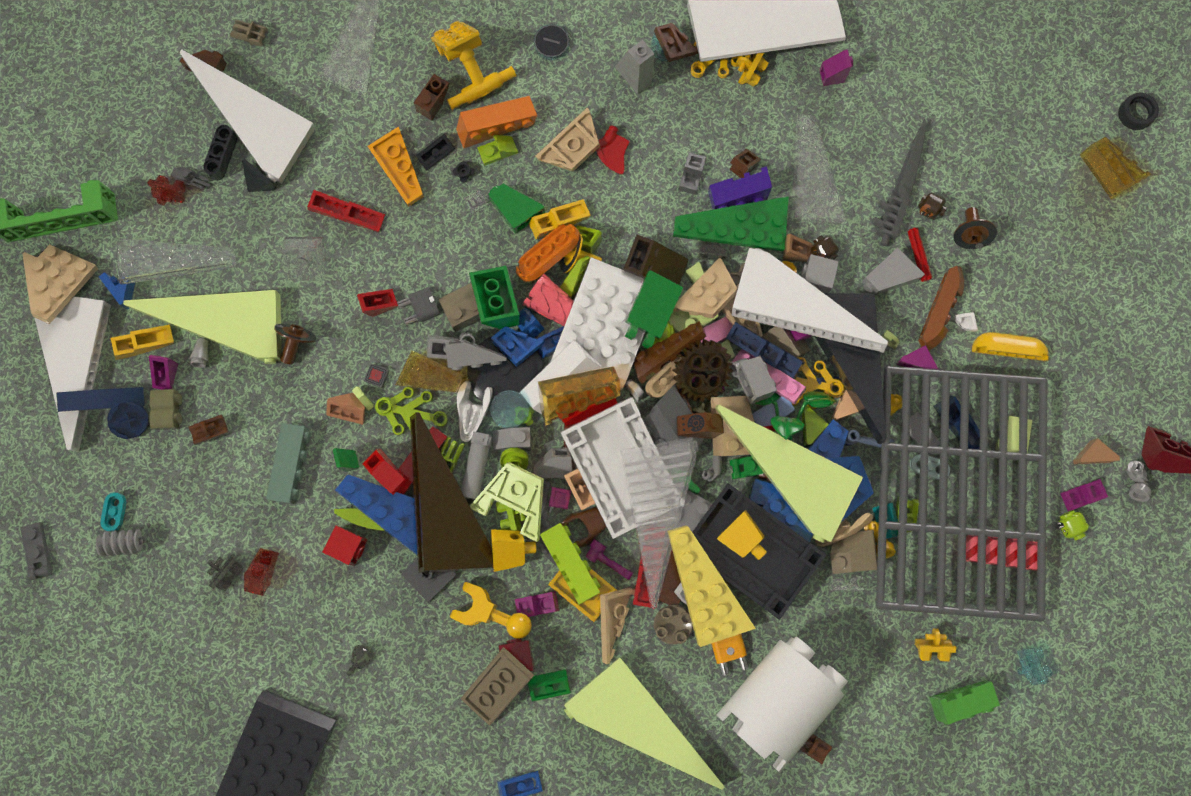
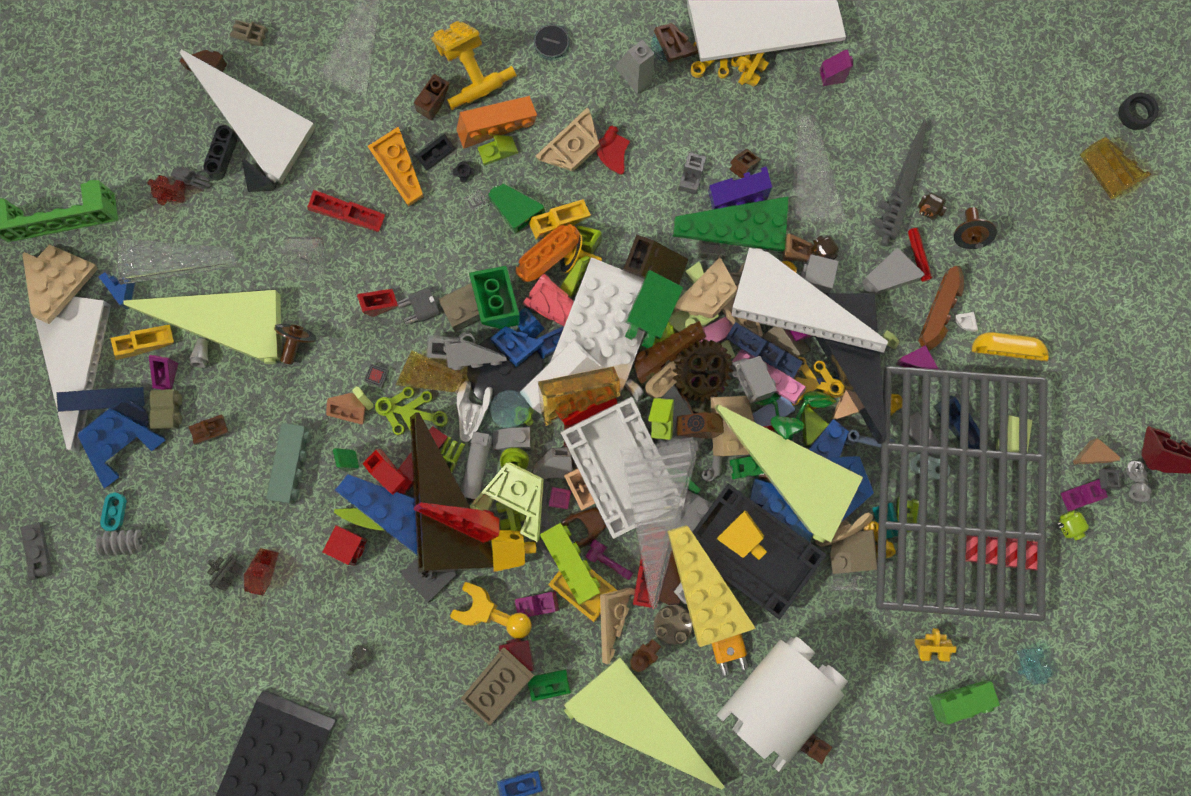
none -> blue wing [77,408,165,488]
none -> red wedge [413,503,499,543]
none -> reddish brown hips [630,639,661,672]
none -> lime slope [648,398,674,440]
none -> dark grey tile [1098,468,1121,490]

